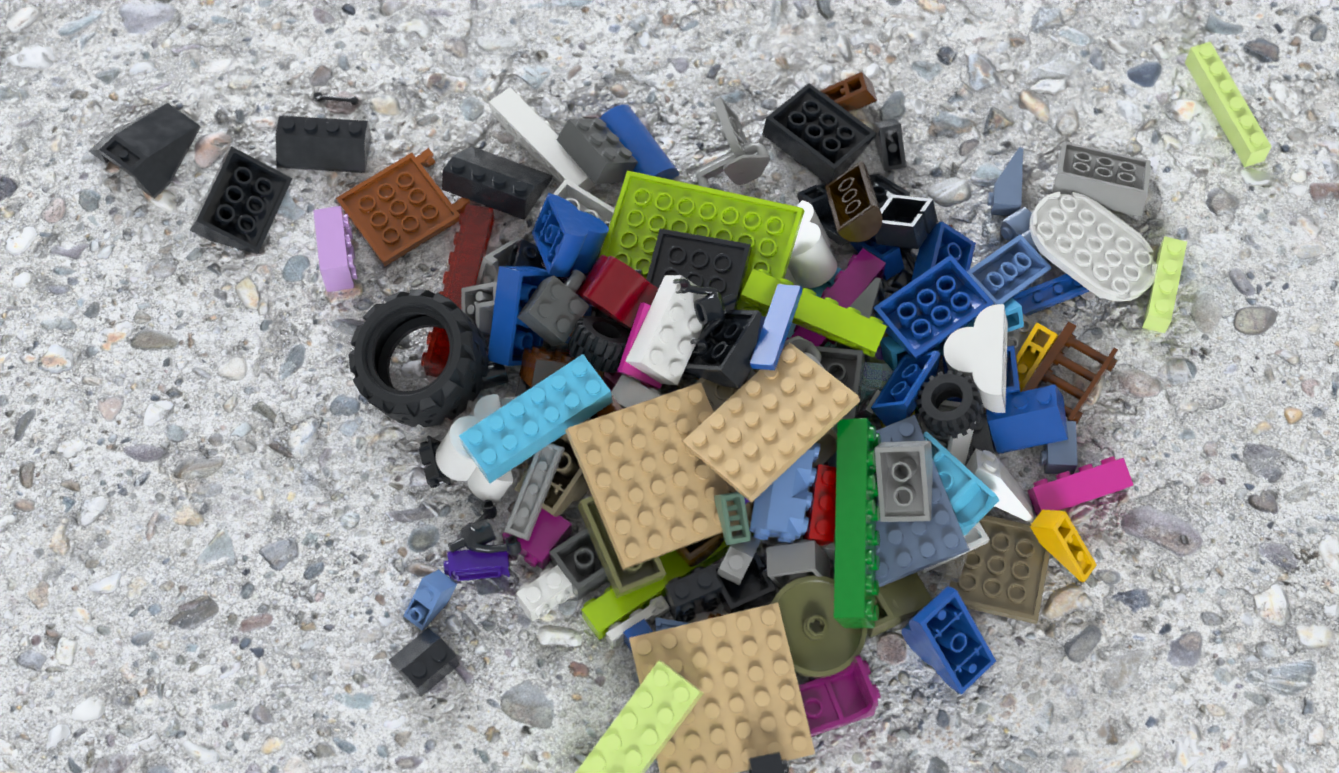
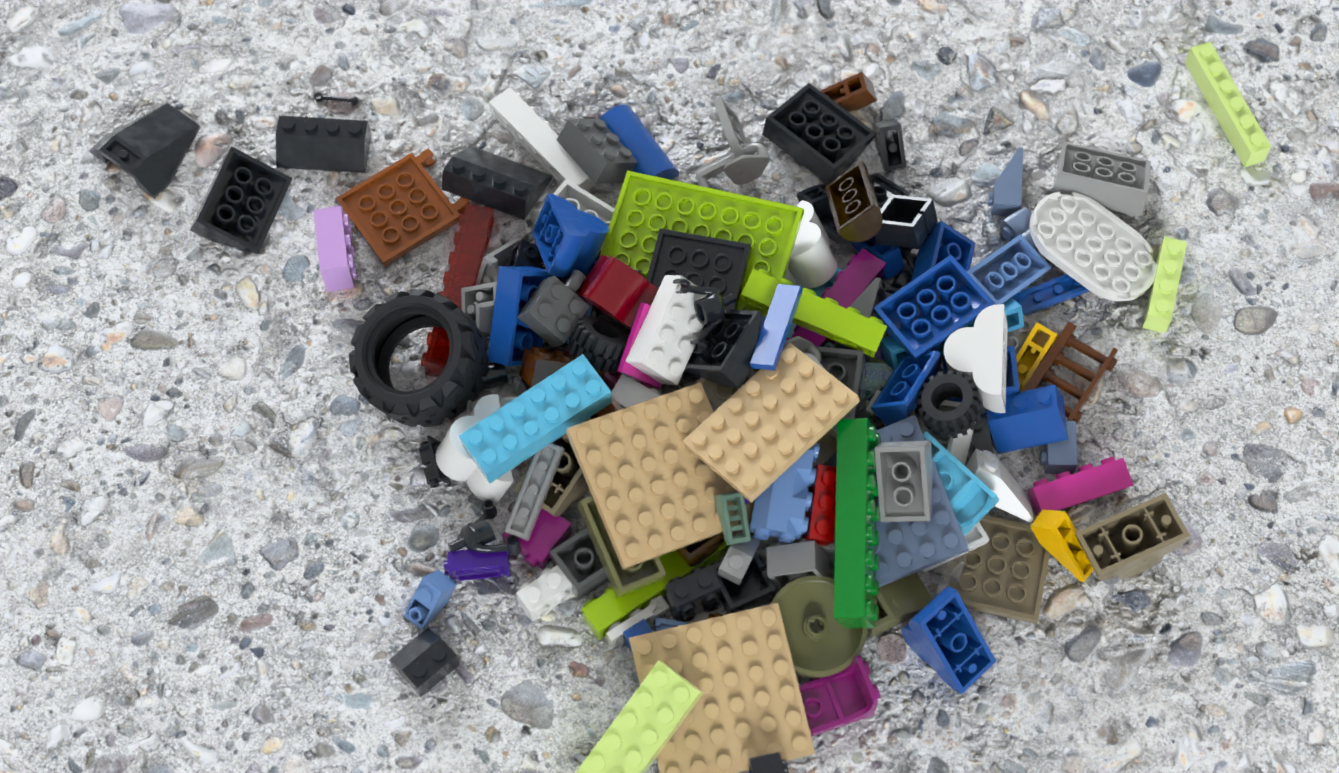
none -> dark tan brick [1075,493,1190,580]

